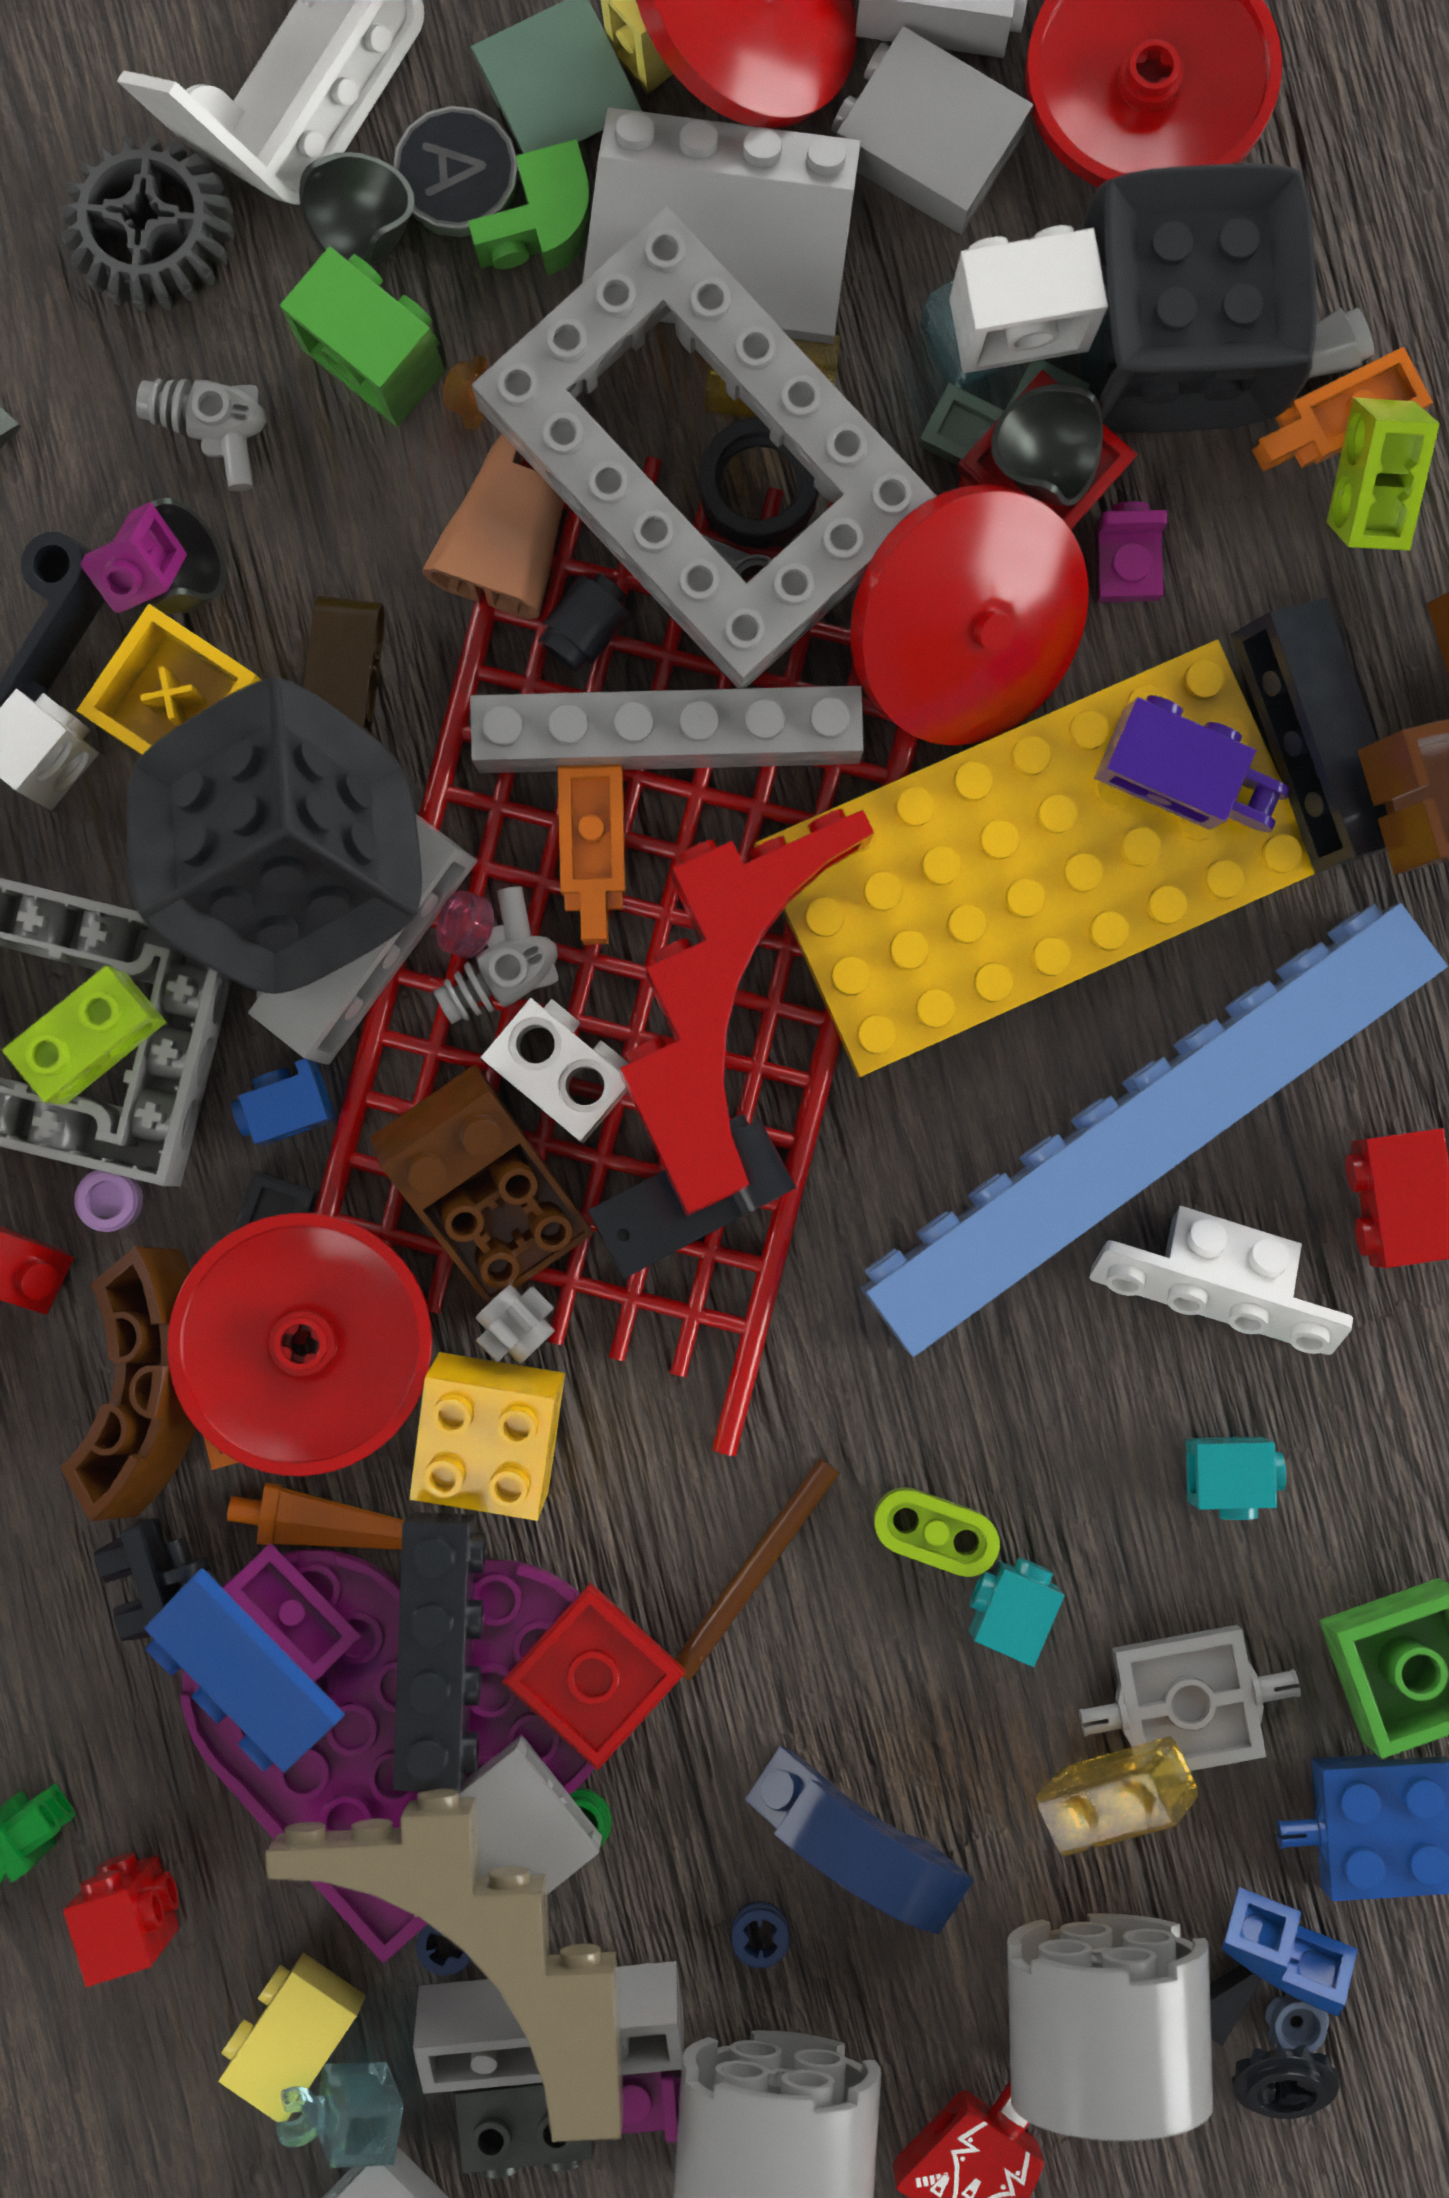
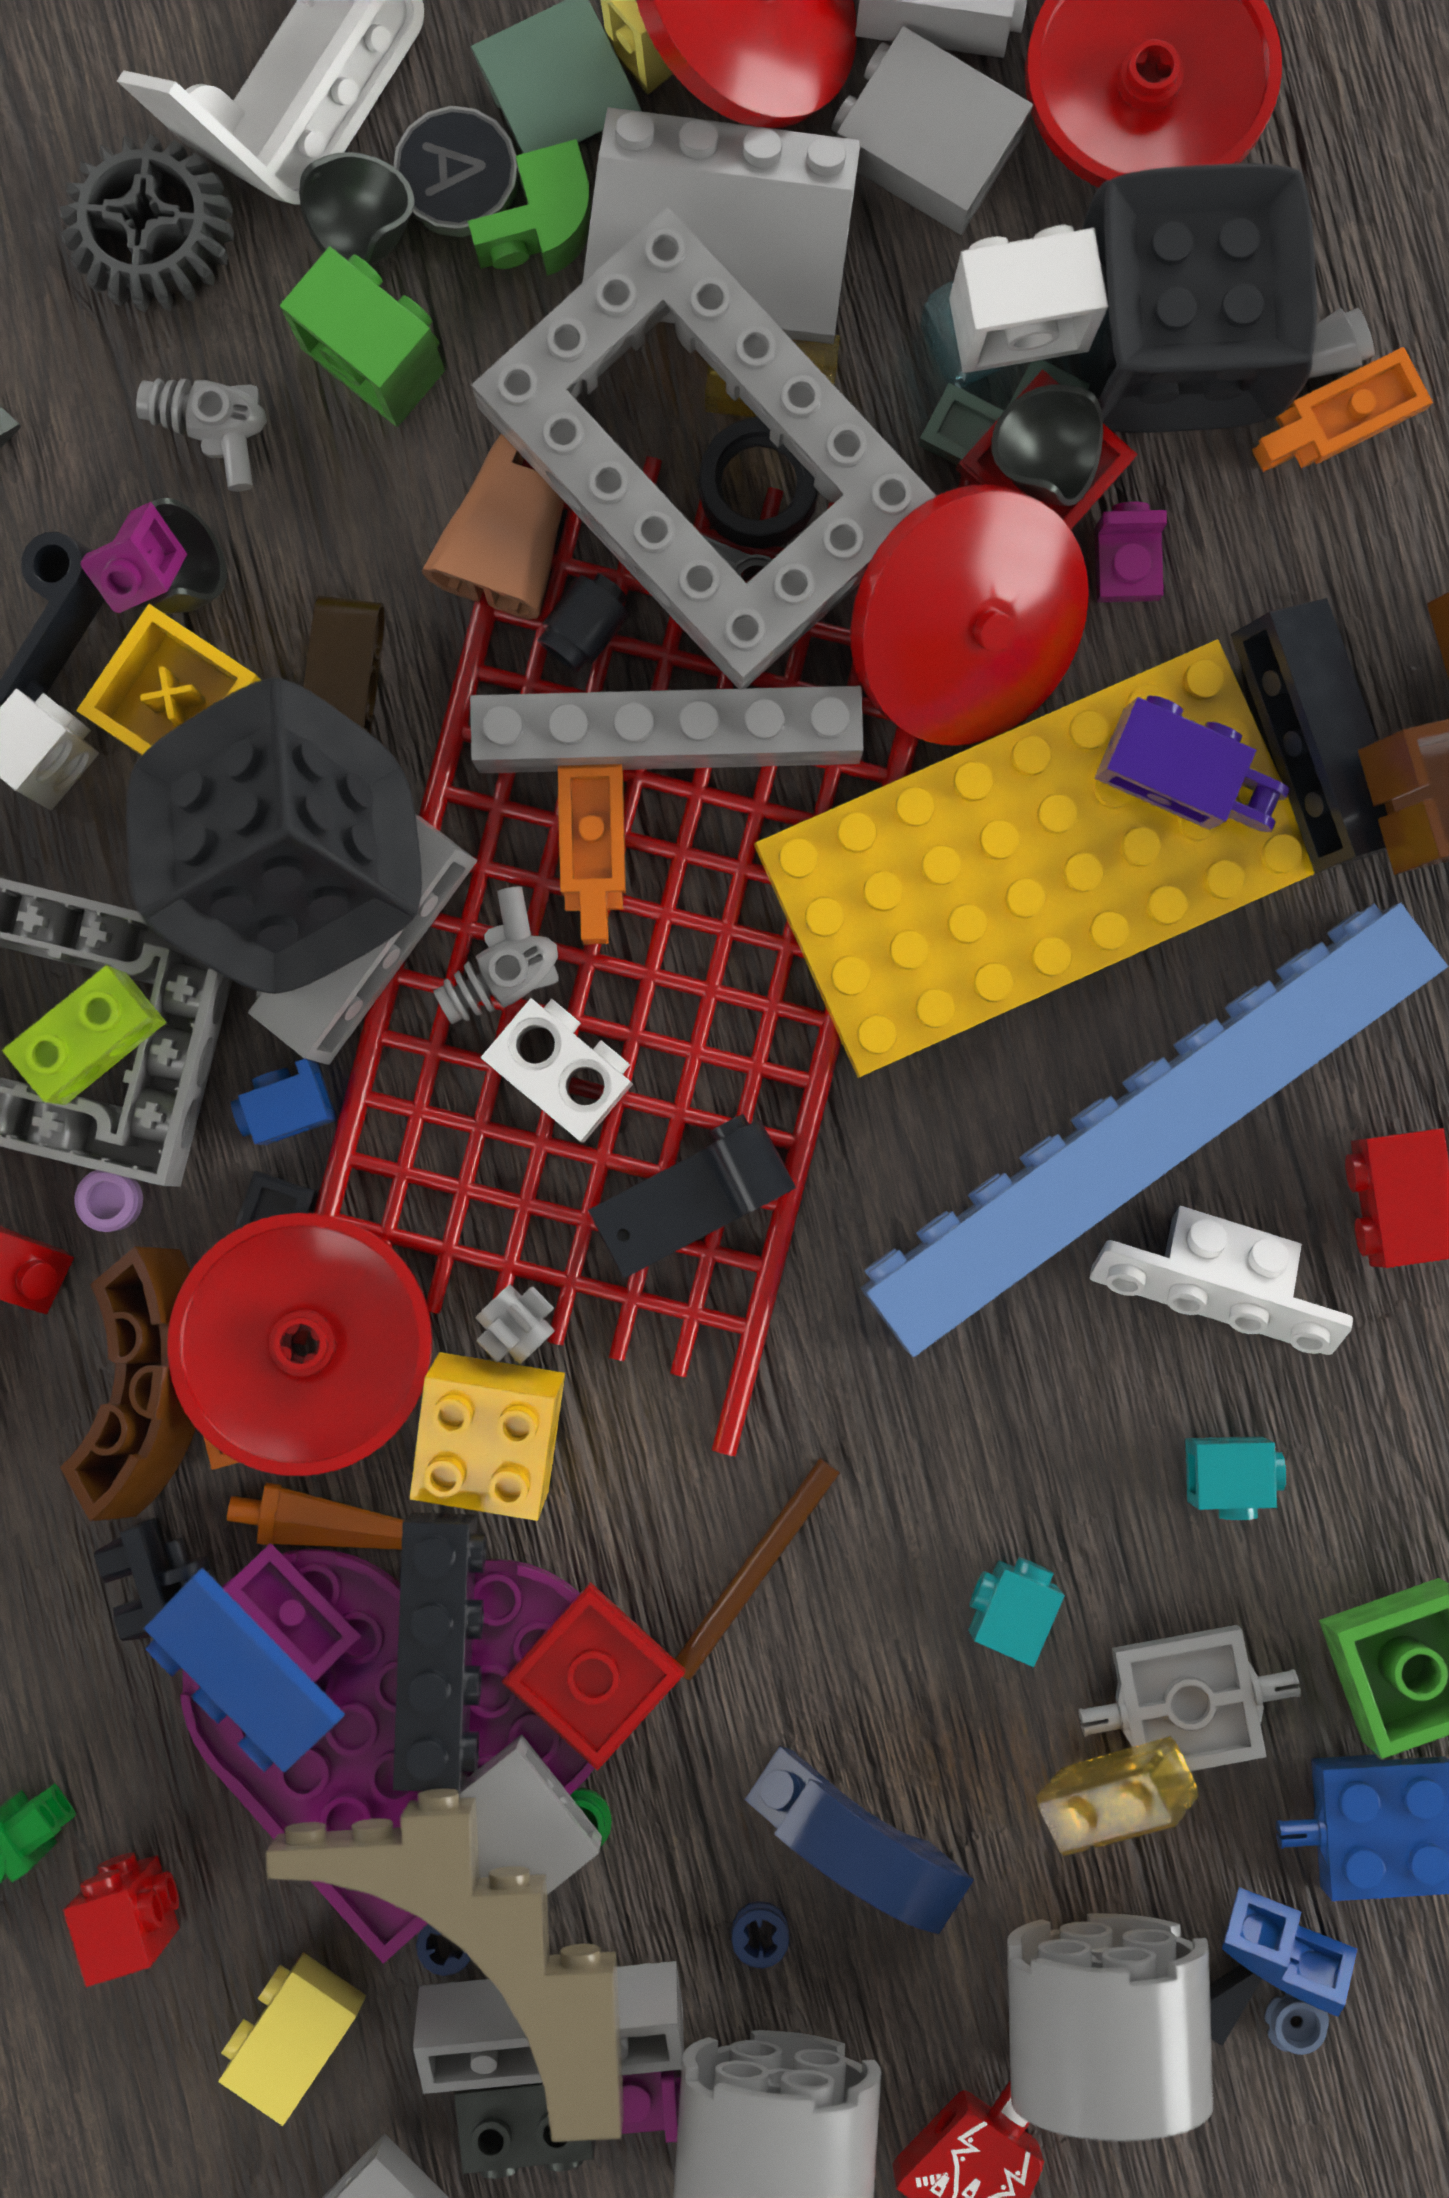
clear light blue brick [276,2062,404,2168] -> none
reddish brown slope [369,1064,594,1305] -> none
clear pink tile [436,890,494,958] -> none
clear orange plate [443,355,488,430] -> none
red arch [620,809,874,1216] -> none
lime plate [873,1487,1000,1577] -> none
black gear [1232,2044,1339,2119] -> none
lime brick [1326,397,1440,551] -> none

